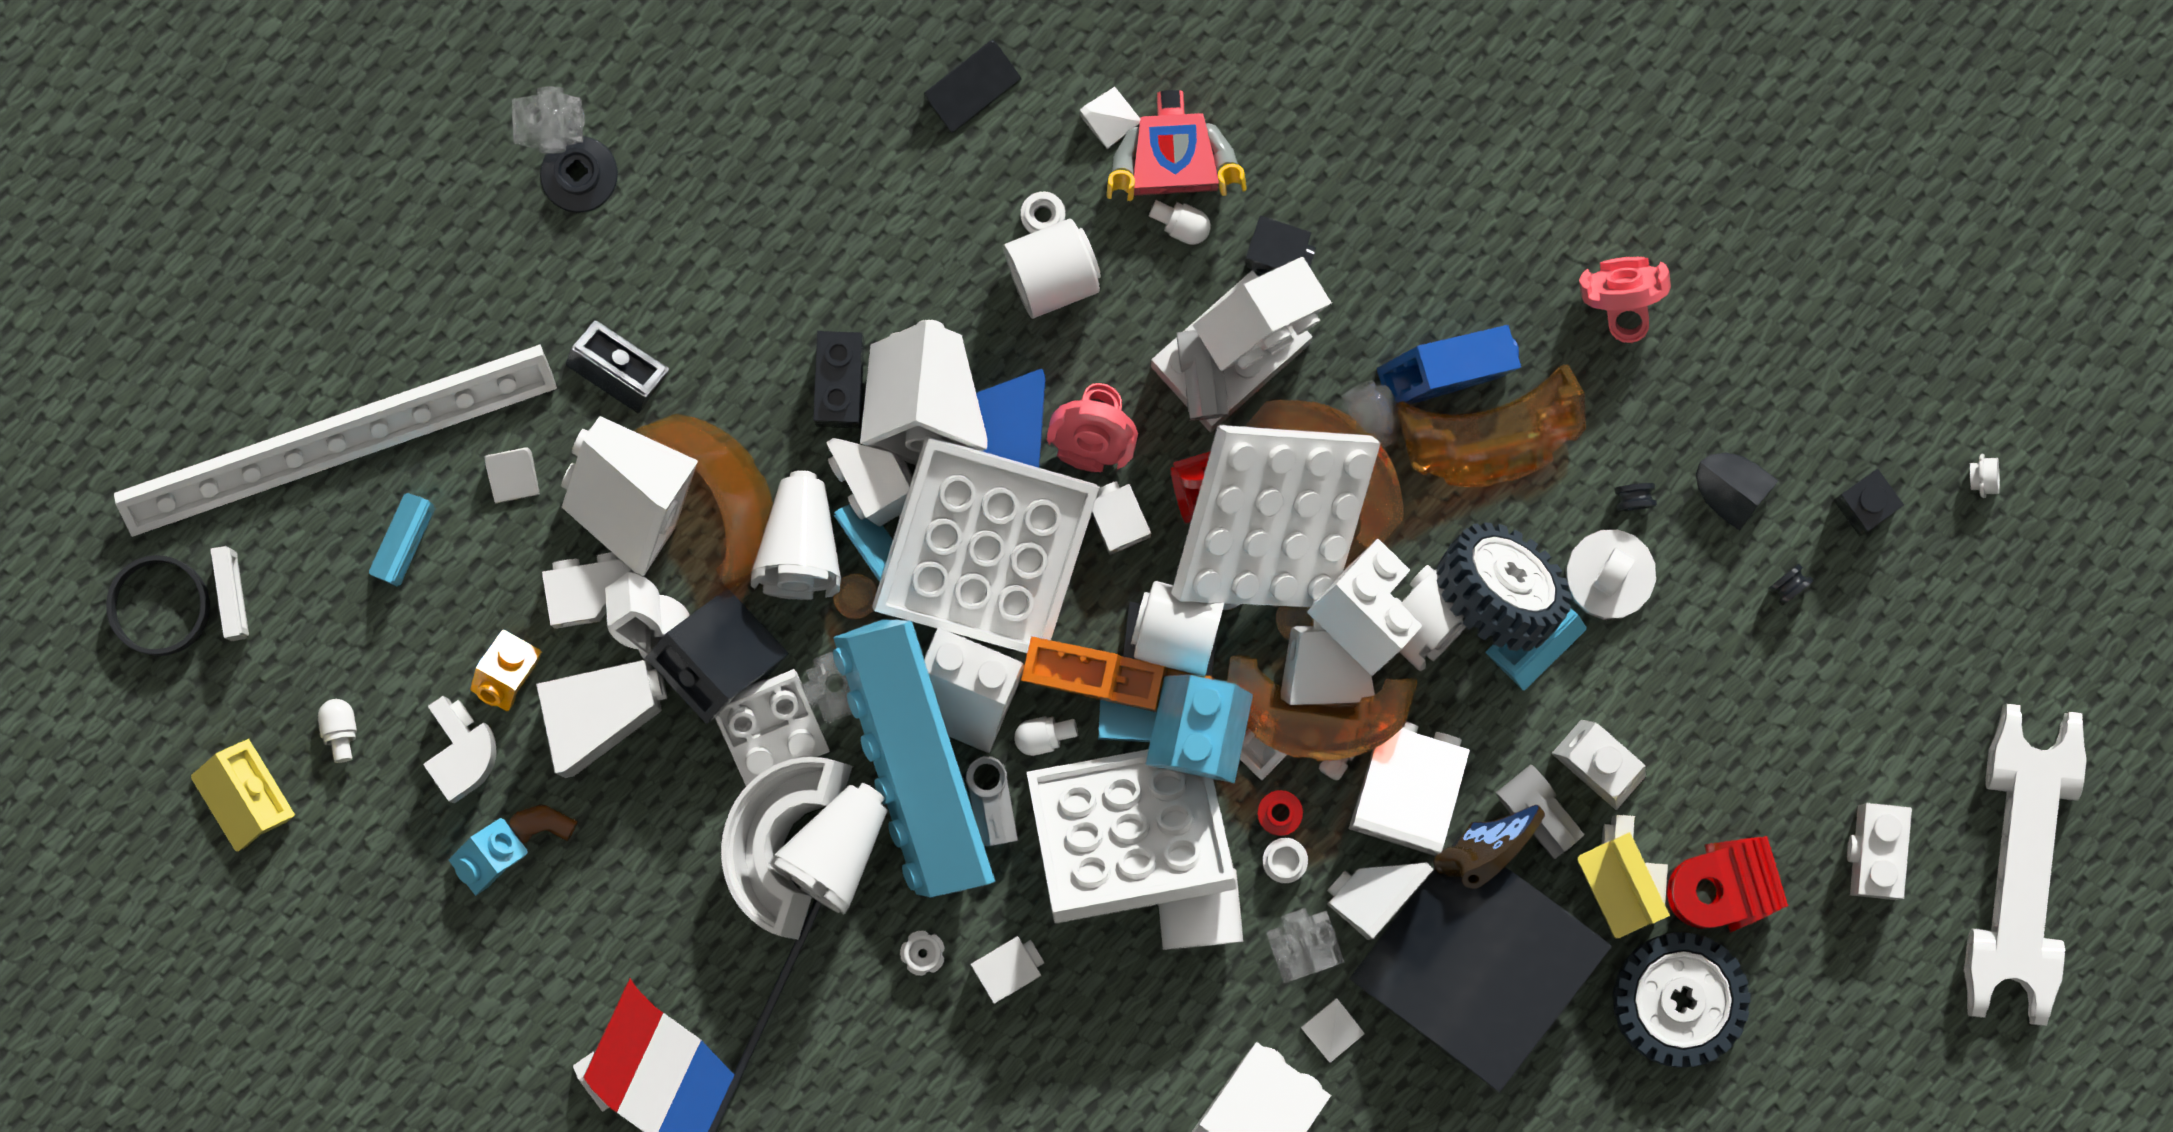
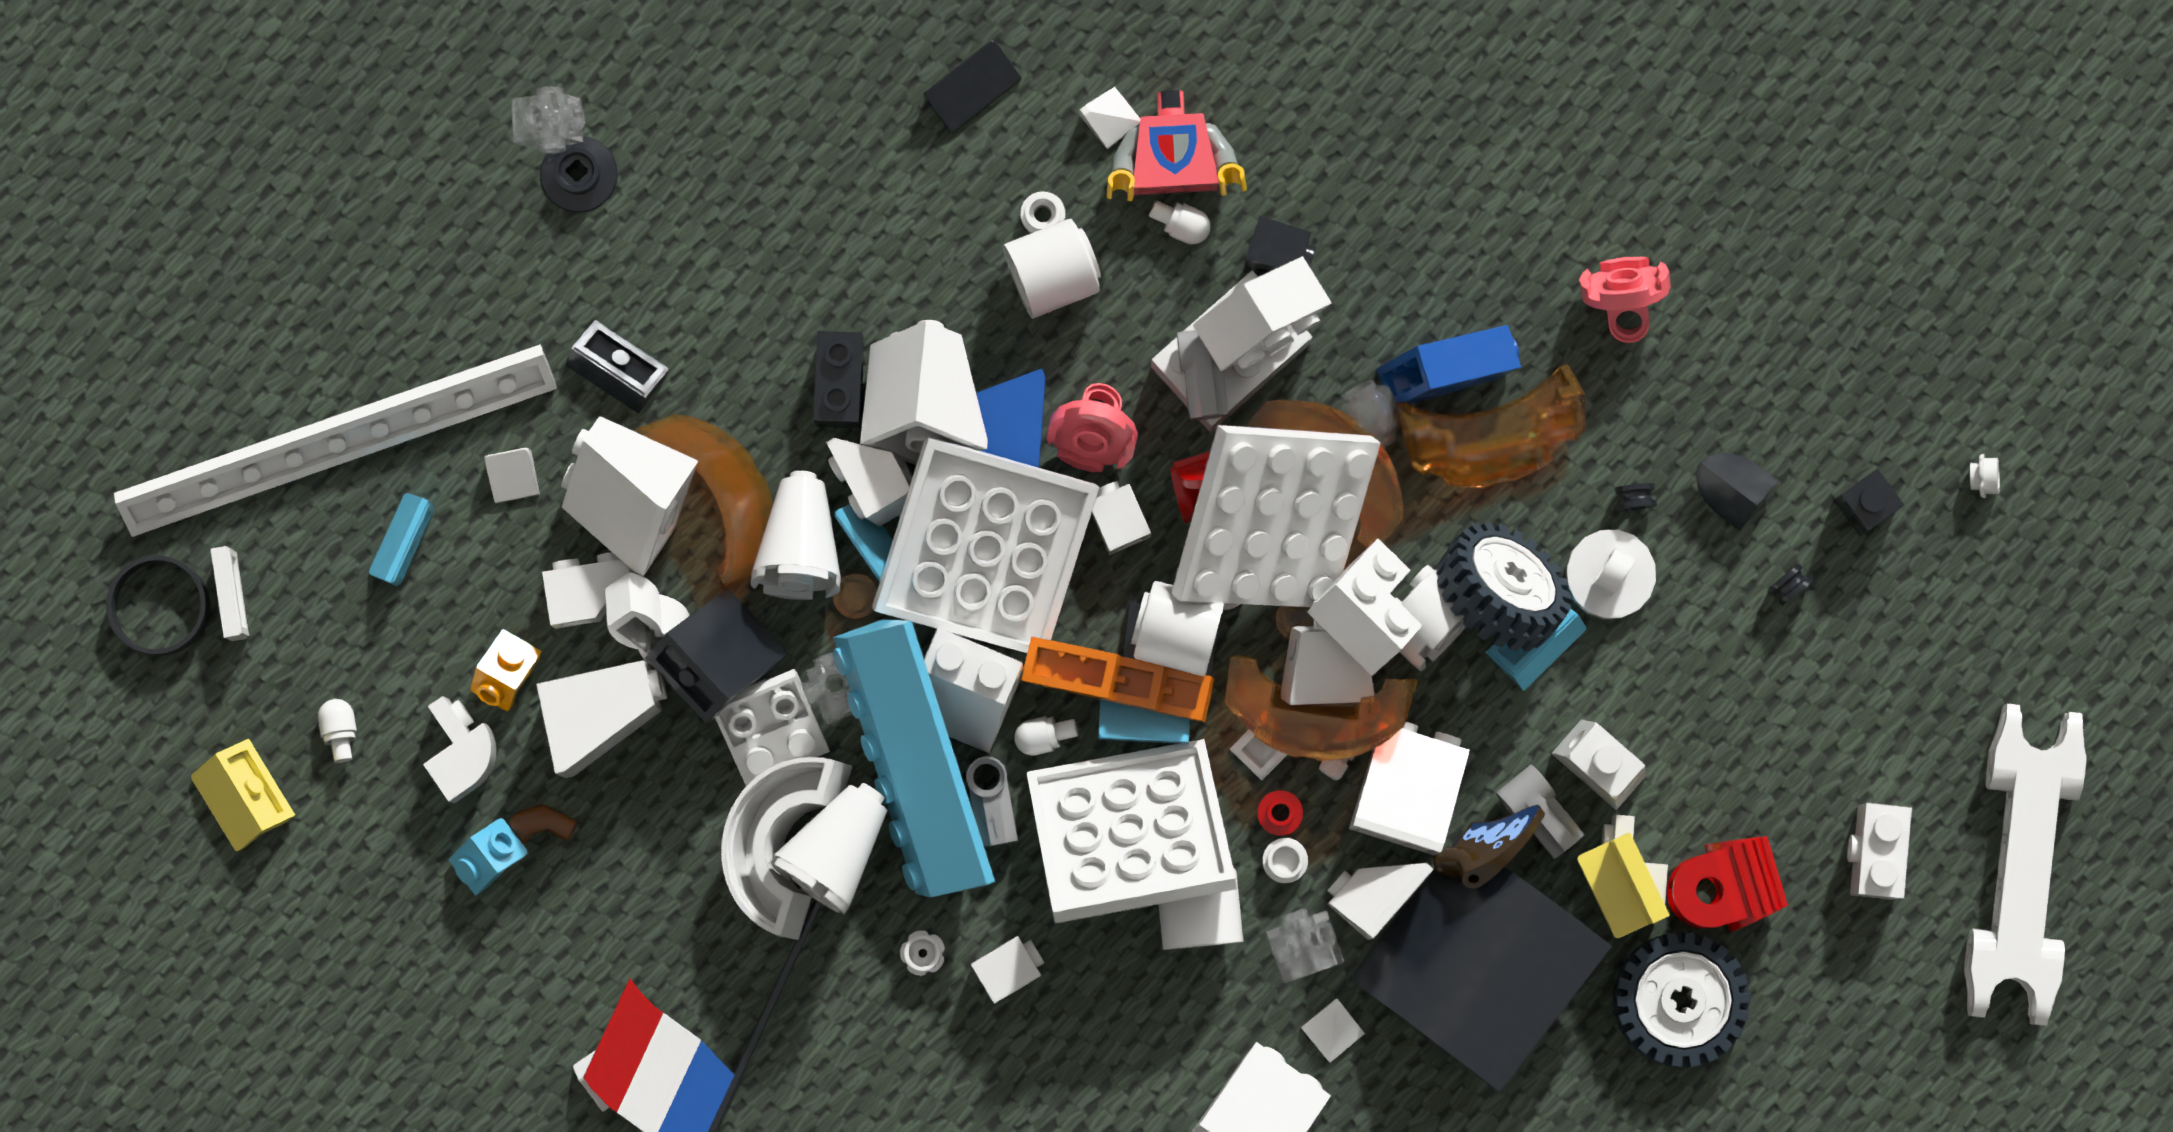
medium azure slope [1145,675,1253,783] -> none

